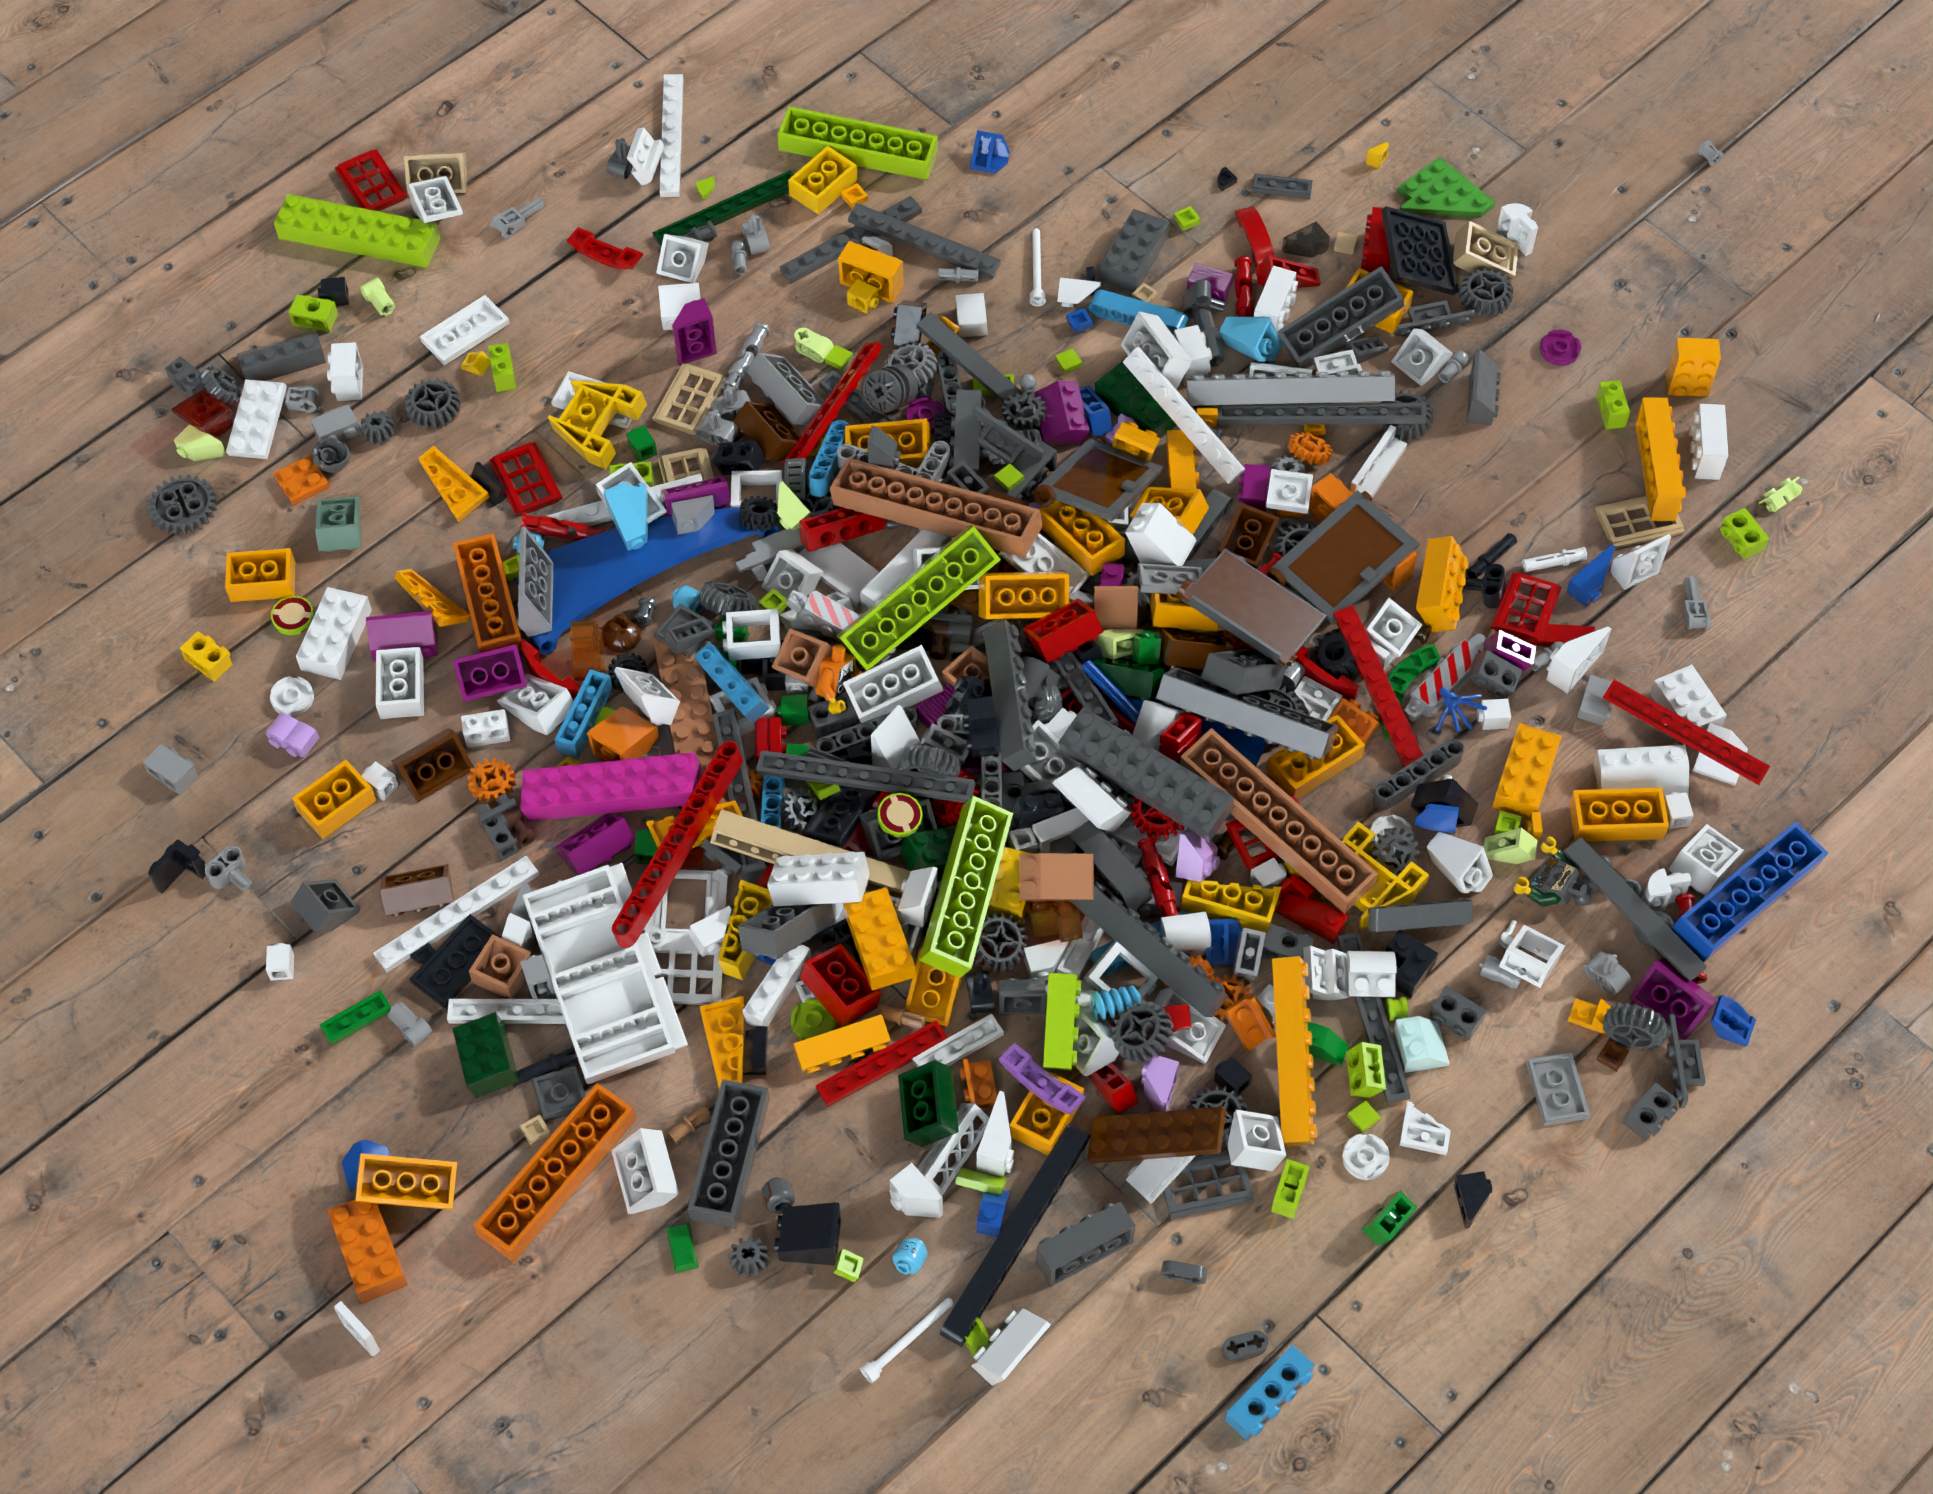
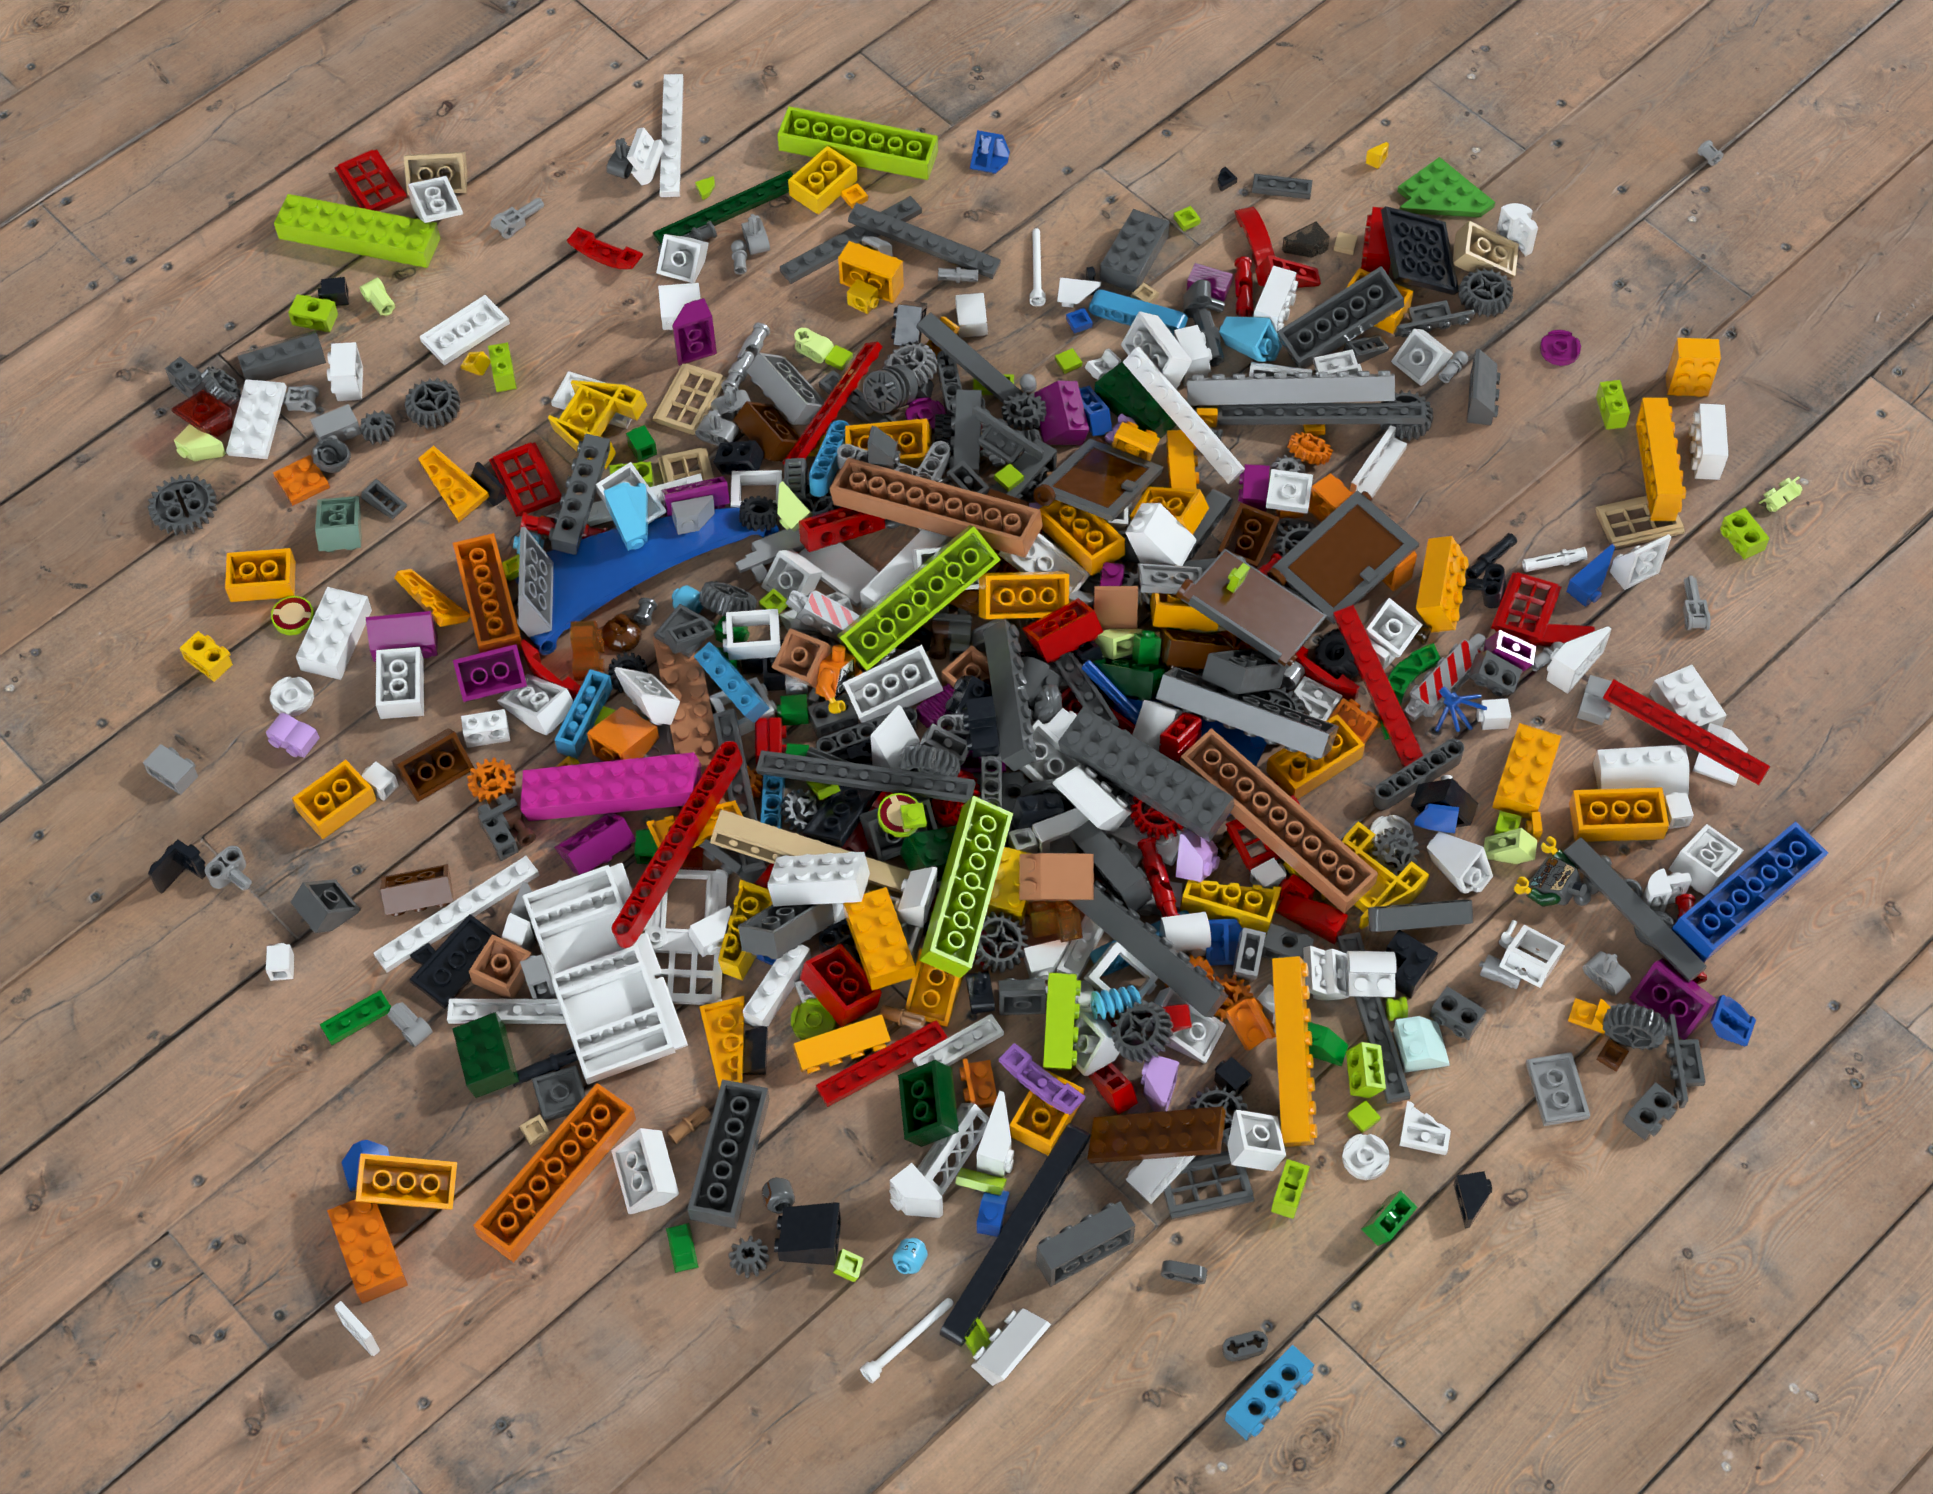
none -> dark grey slope [361,479,407,520]
none -> dark grey brick [549,433,610,555]
none -> lime plate [900,803,927,830]
none -> white bracket [1085,349,1121,380]
none -> lime plate [1227,563,1250,593]

